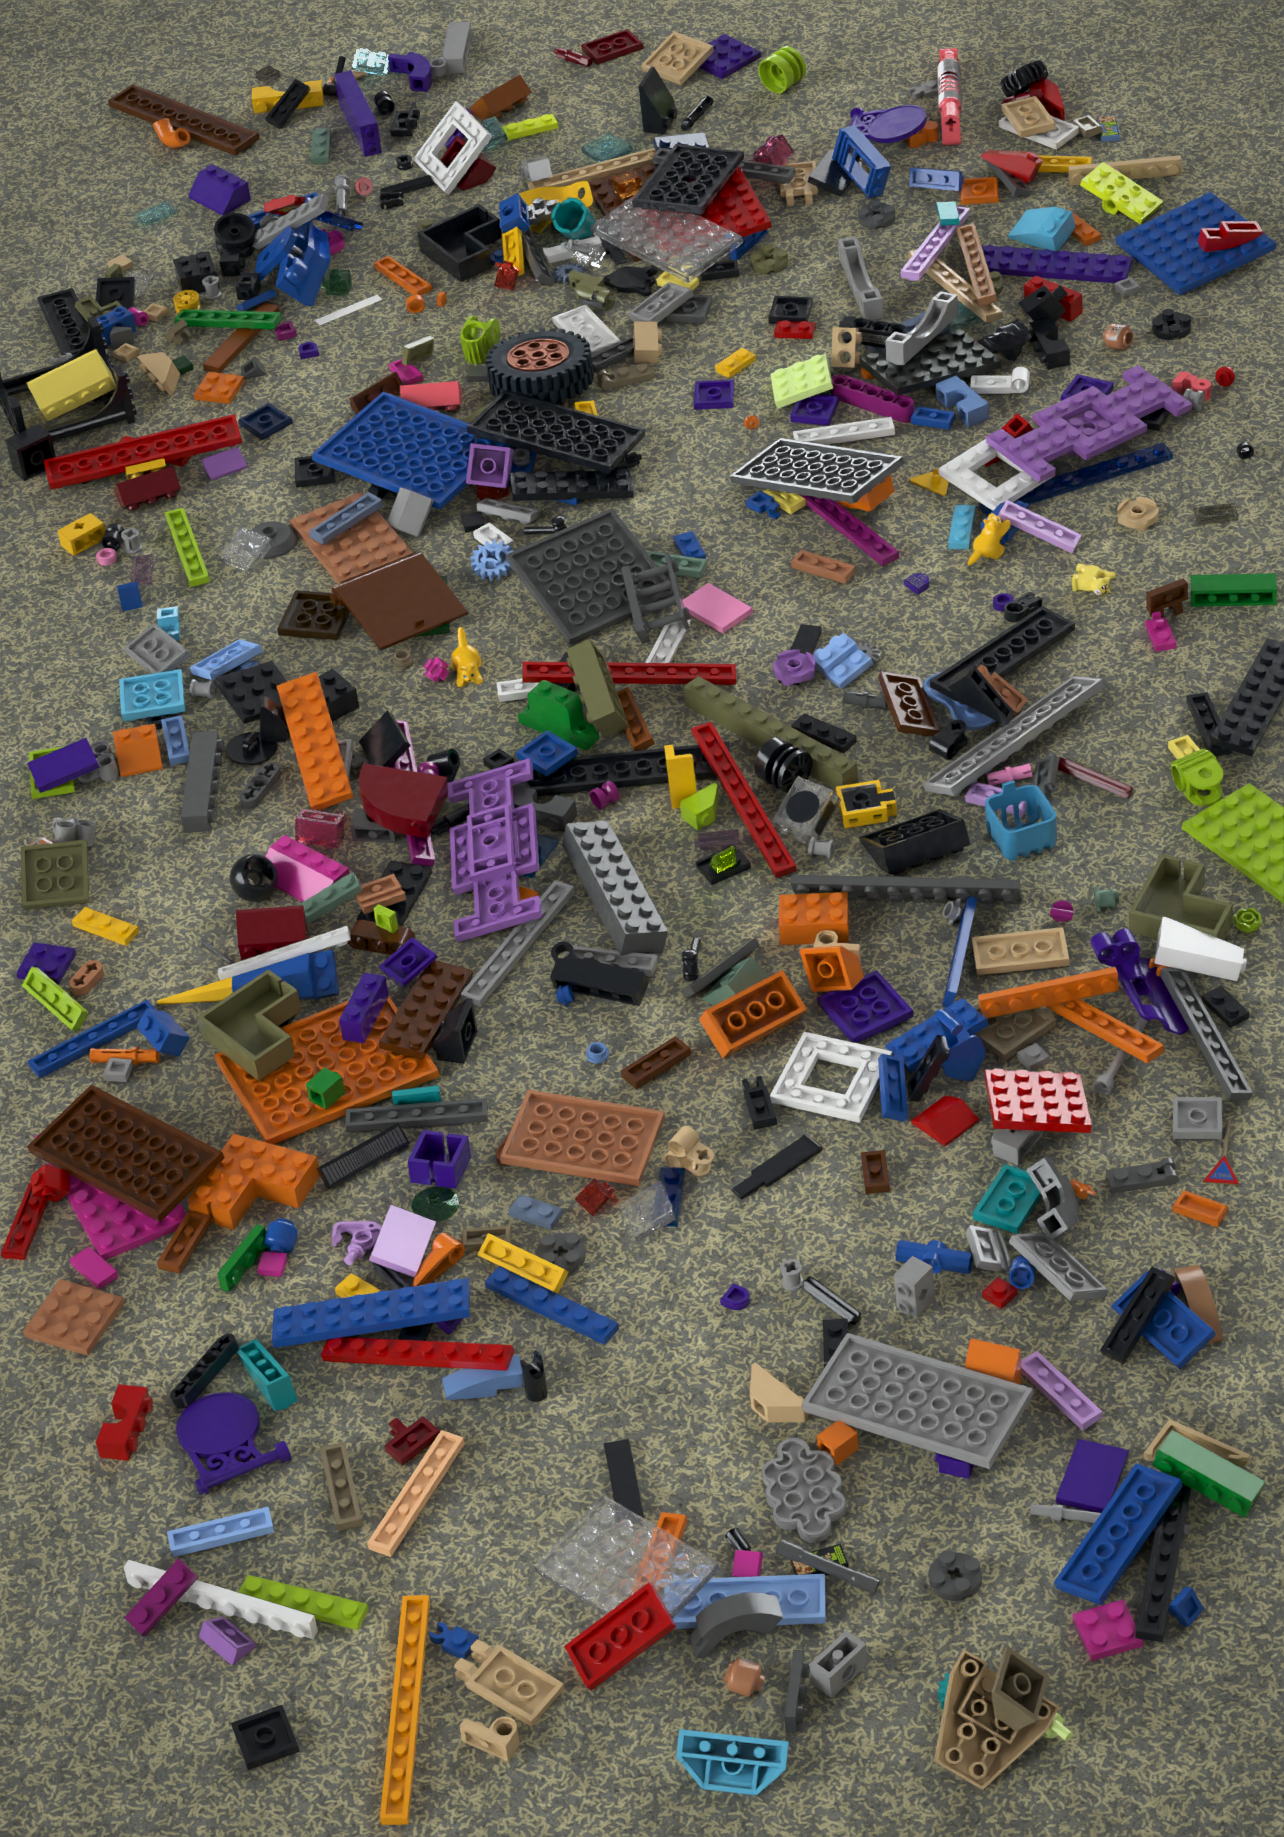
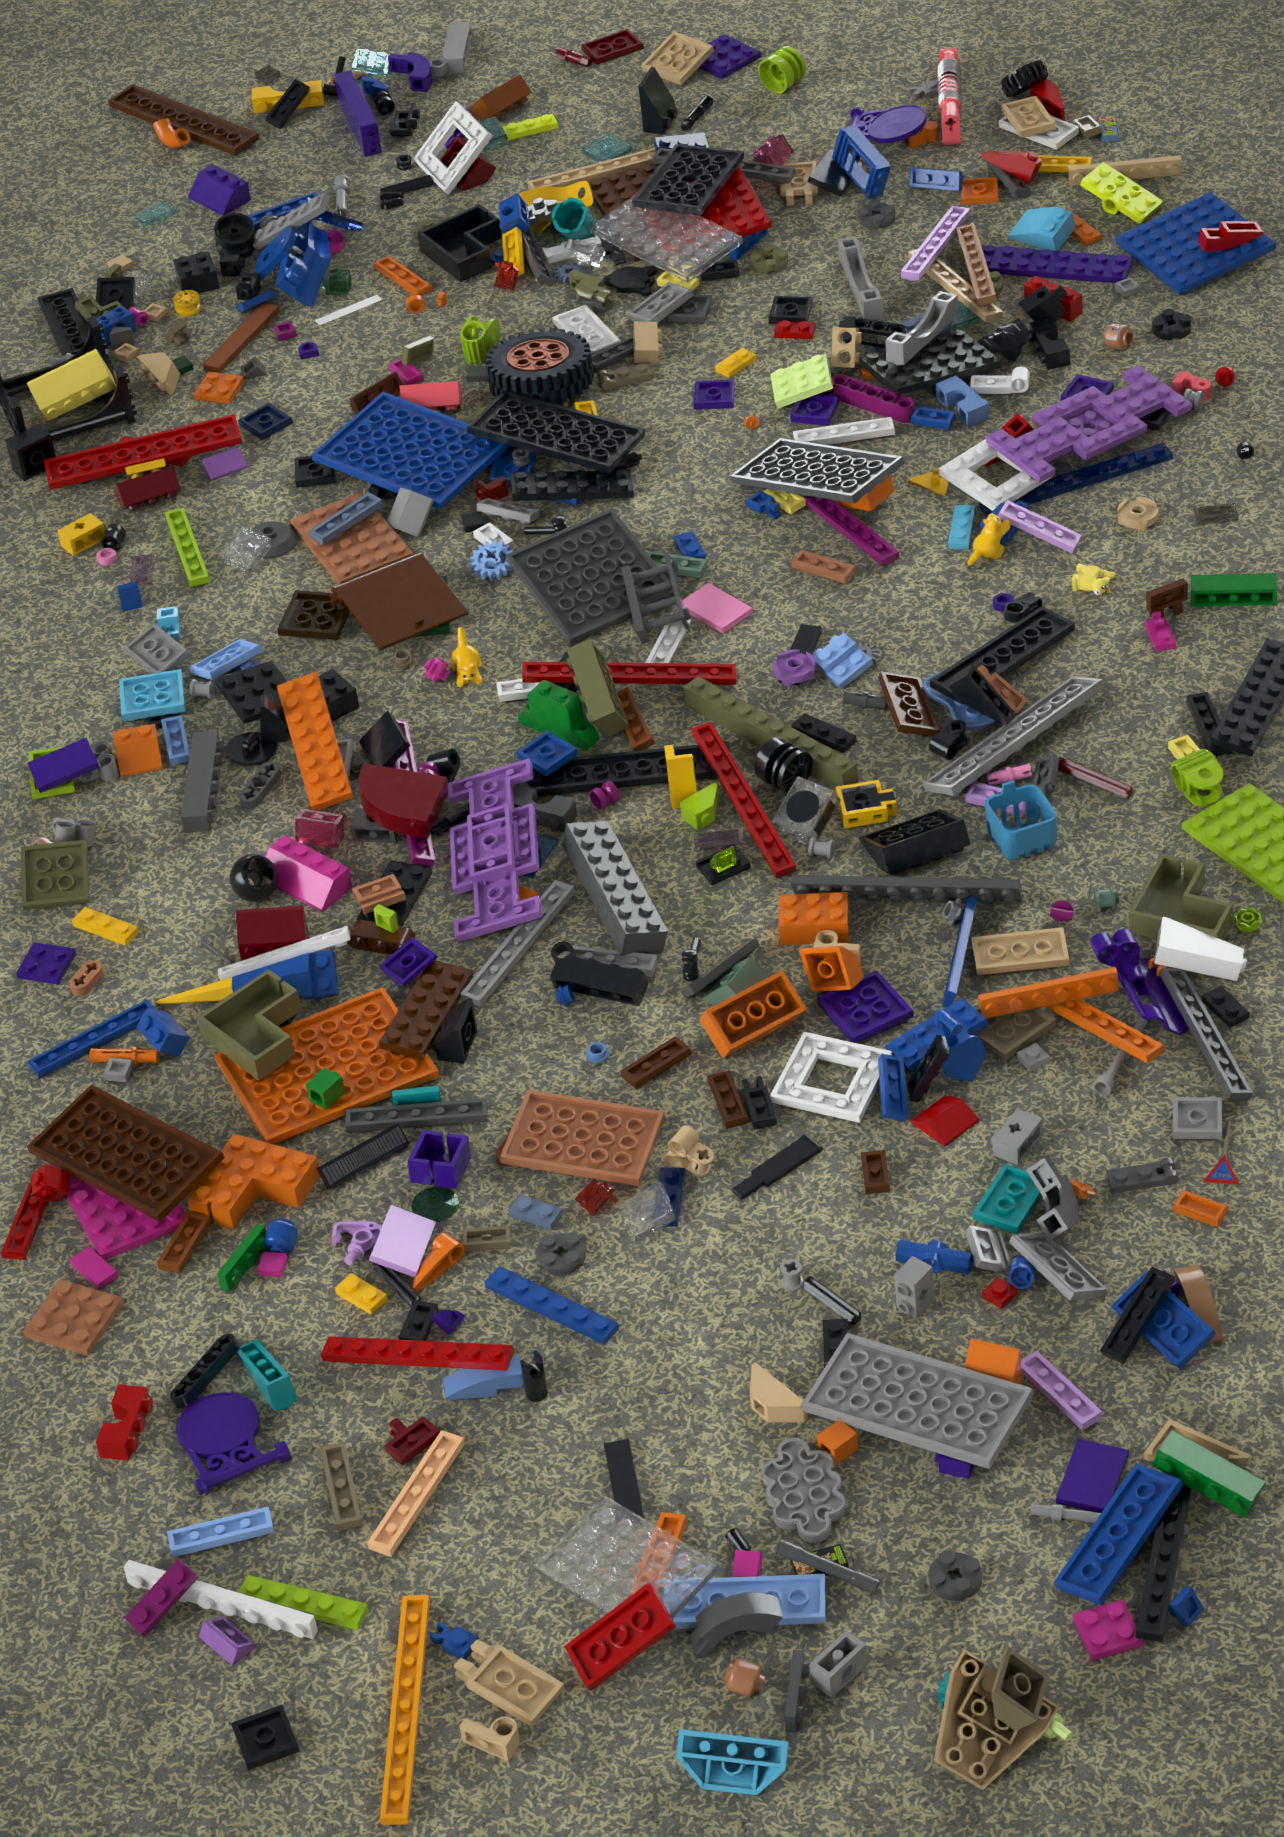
lime plate [22,967,88,1031] -> none
light grey bush [121,528,142,554] -> none
green plate [174,309,283,330] -> none
light grey bush [202,276,222,300] -> none
red container [264,195,306,216] -> none
blue plate [272,1278,470,1348] -> none
sand green plate [297,872,363,924] -> none
sand green plate [310,128,331,164] -> none
dark purple brick [339,973,389,1043] -> none
plate [355,177,373,196] -> none
medium lavender slope [466,443,514,488] -> none
yellow plate [477,1233,569,1294] -> none
black plate [483,748,514,770] -> none
light grey brick [520,156,552,182] -> none
clear orange brick [612,170,642,199] -> none
dark purple tile [720,1283,750,1310] -> none
dark purple tile [904,573,929,595] -> none
tile [936,202,960,226] -> none
plate [984,1068,1092,1133] -> none
dark red piece [1001,89,1043,104] -> none
none -> blue slope [361,75,389,98]
none -> reddish brown tile [707,1070,749,1129]

